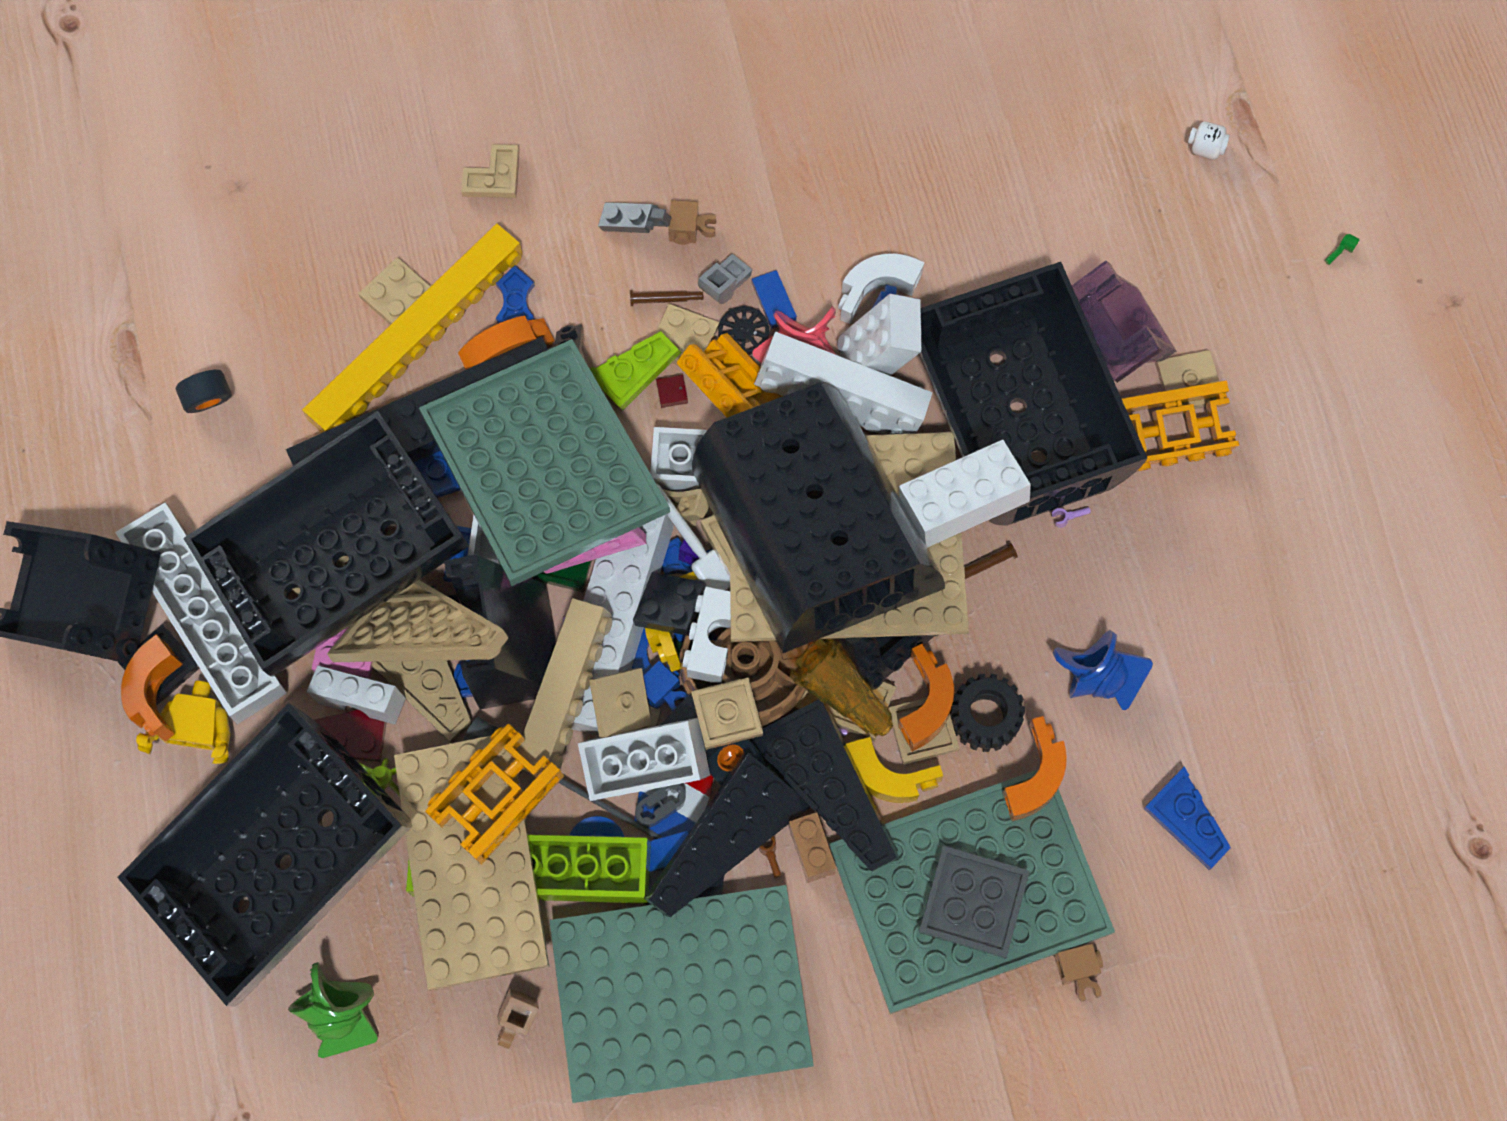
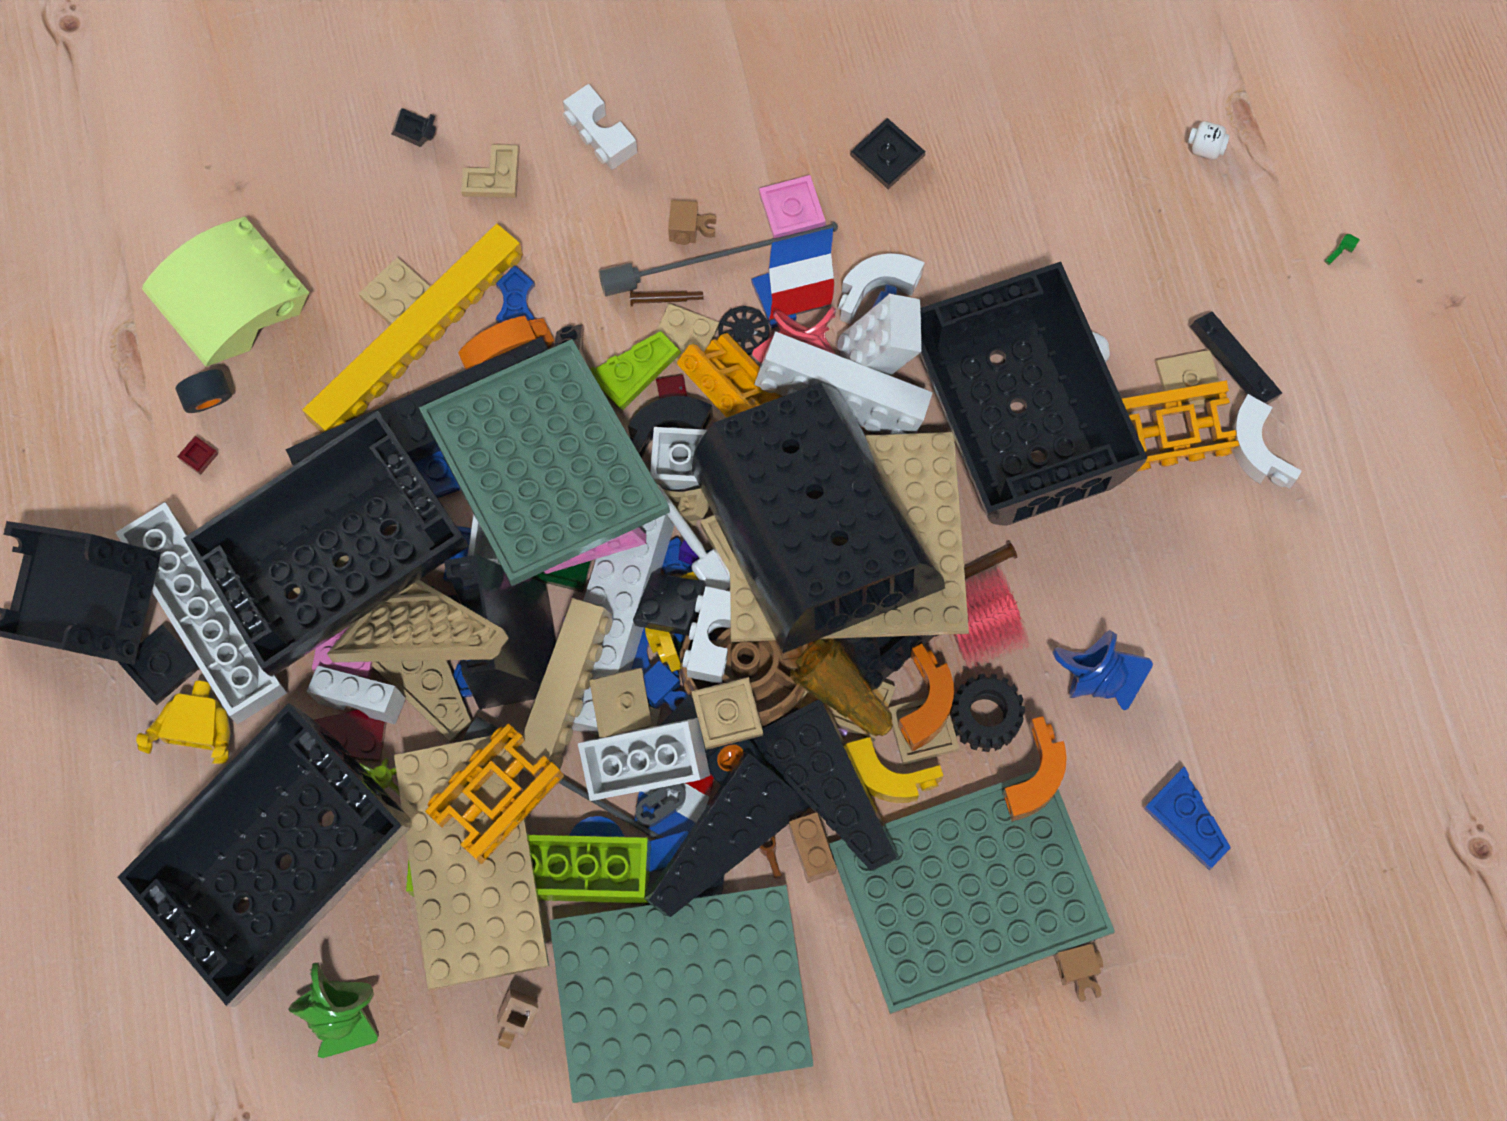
orange arch [121,634,183,742] -> none
hinge [598,202,672,233] -> none
light grey brick [698,254,753,304] -> none
white brick [899,440,1031,548] -> none
dark grey plate [919,846,1030,959] -> none
lavender hand [1052,507,1091,528] -> none
clear purple windscreen [1072,260,1177,383] -> none
none -> yellowish green slope [142,217,309,367]
none -> dark red tile [177,436,218,475]
none -> black bracket [391,108,436,147]
none -> white arch [563,84,637,170]
none -> flag [598,221,838,321]
none -> black arch [628,396,713,458]
none -> bright pink plate [759,175,826,239]
none -> black plate [850,118,926,189]
none -> coral piece [953,567,1029,669]
none -> black plate [1190,311,1282,405]
none -> white arch [1231,394,1301,489]

